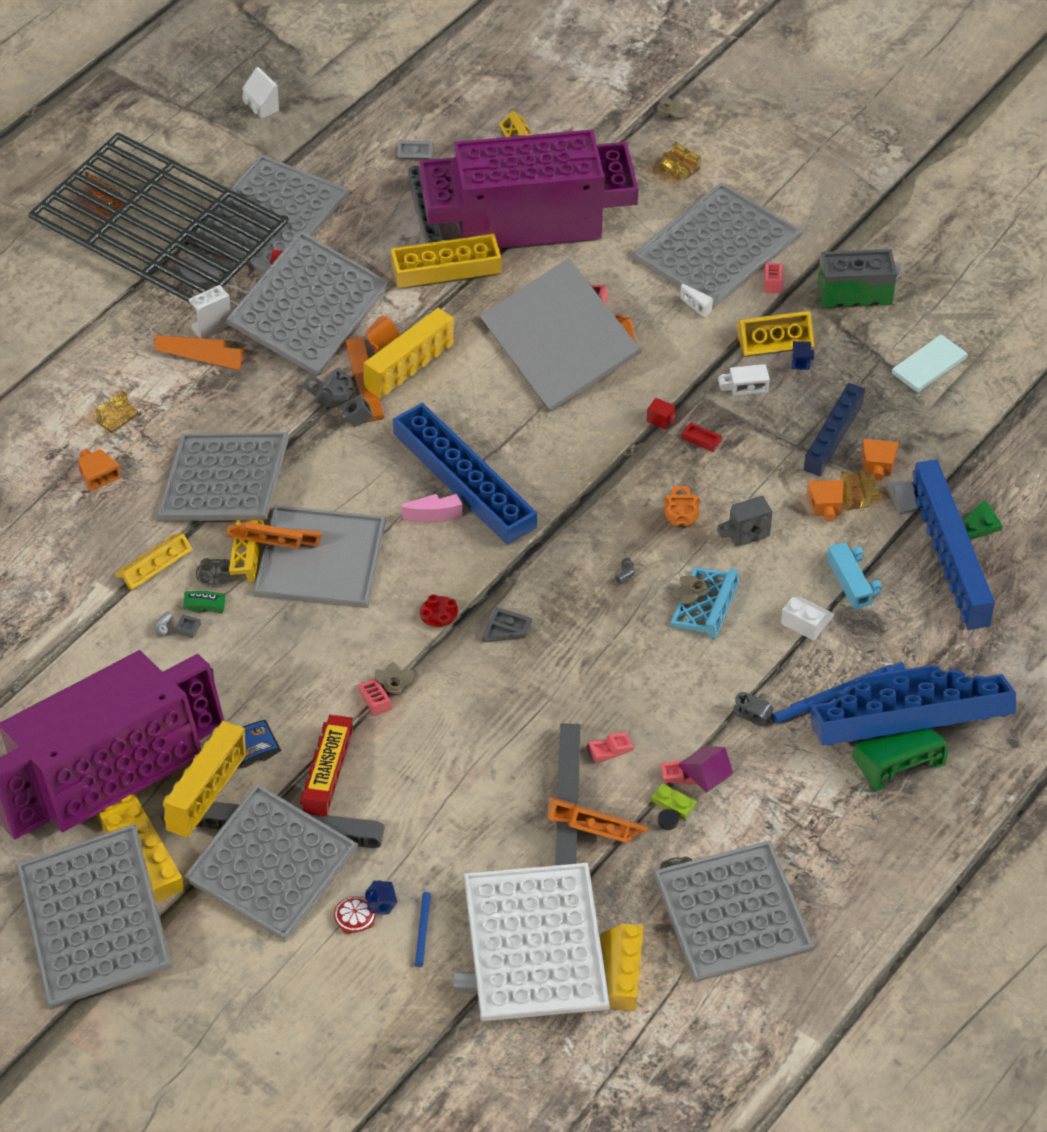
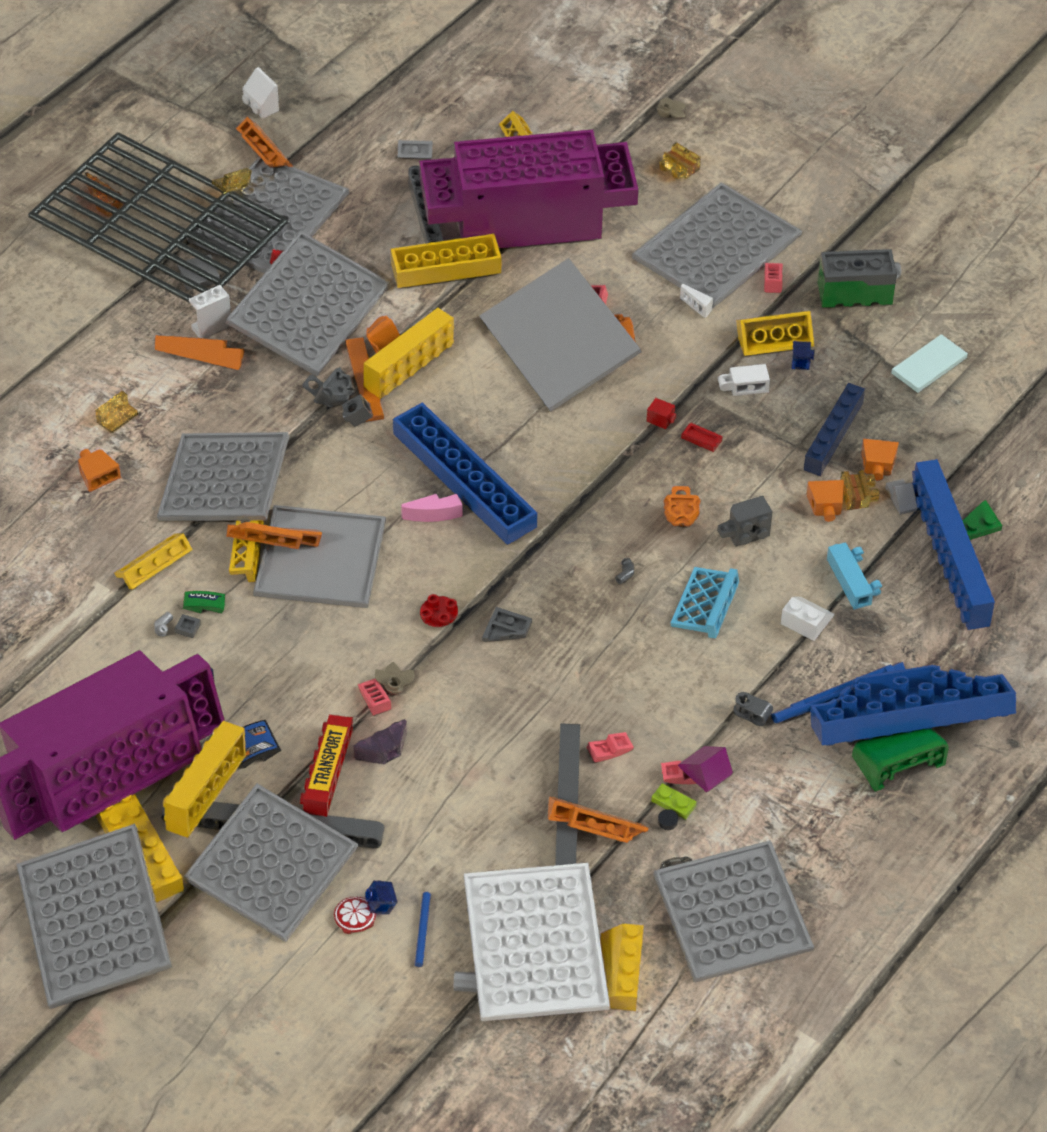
clear smoke dish [196,558,234,588] -> none
dark tan plate [670,576,709,605] -> none
none -> clear yellow panel [211,168,252,193]
none -> orange wedge [236,117,293,168]
none -> clear purple slope [353,719,407,764]

